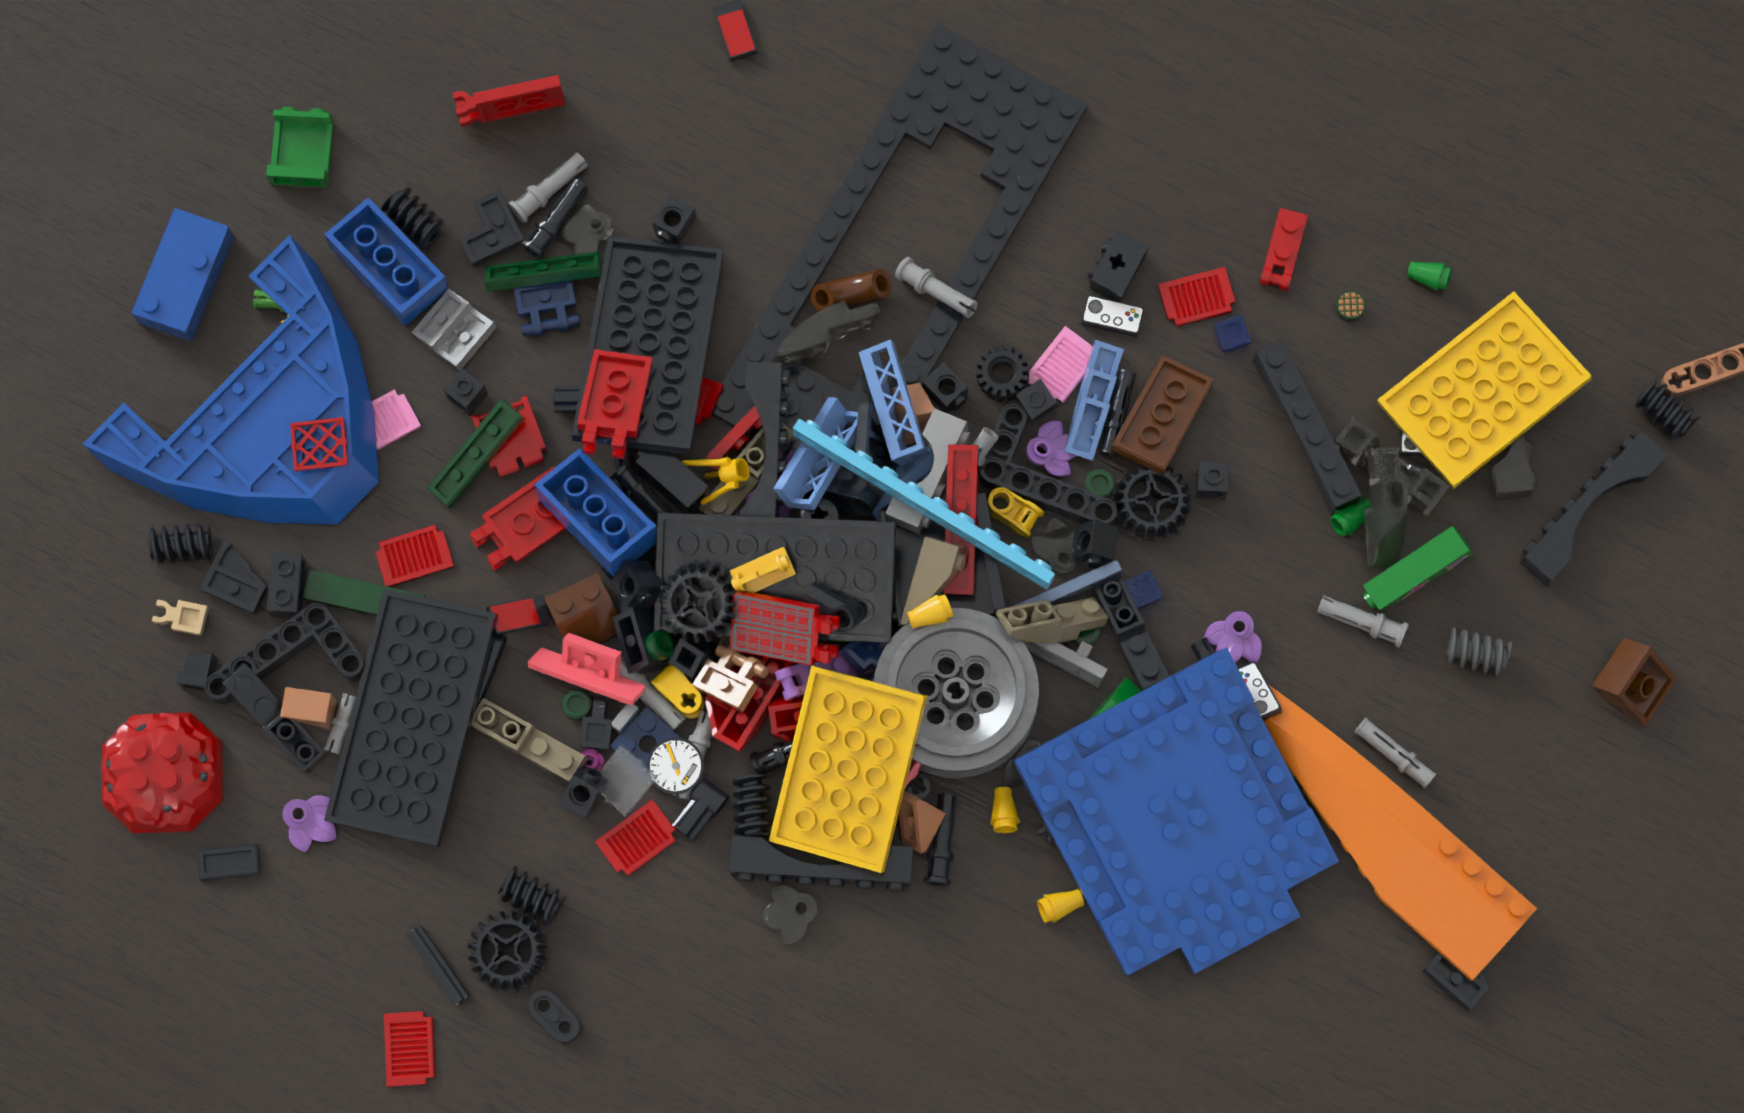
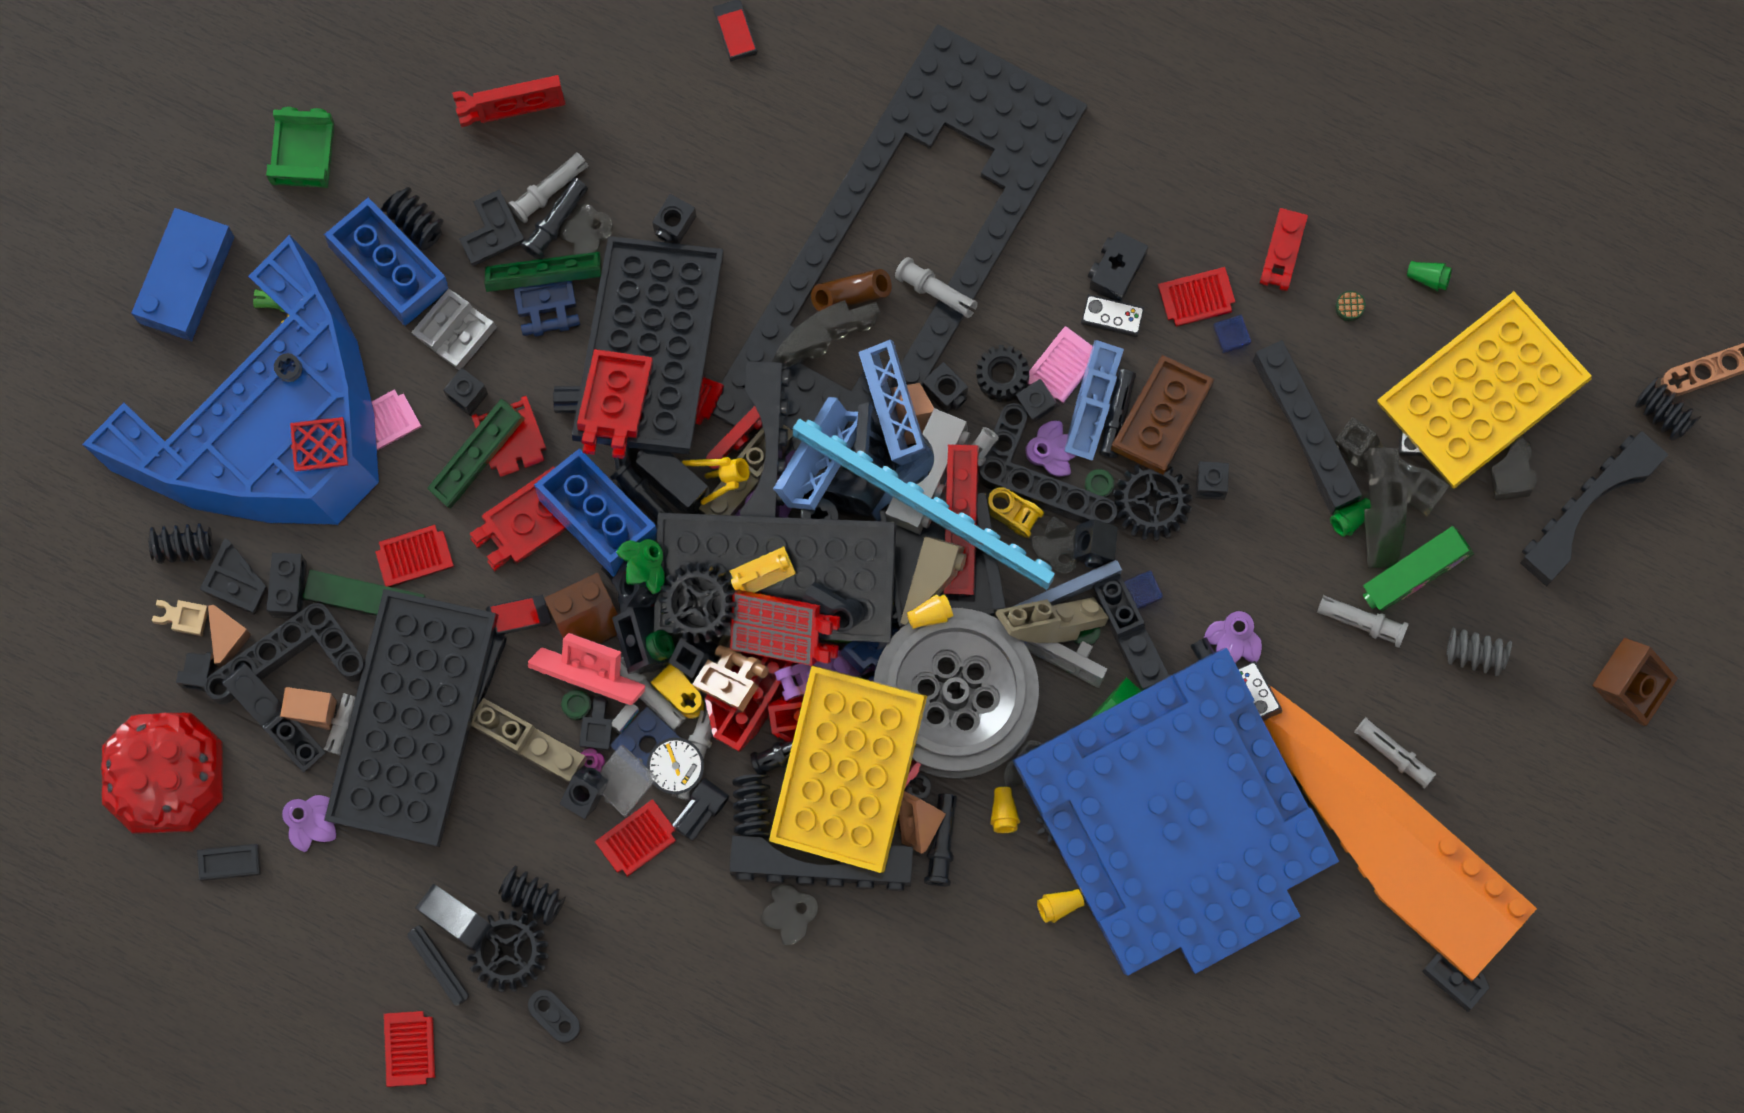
none -> nougat slope [208,605,251,669]
none -> black bush [274,353,303,382]
none -> beam [415,884,492,950]
none -> green plate [616,539,665,594]

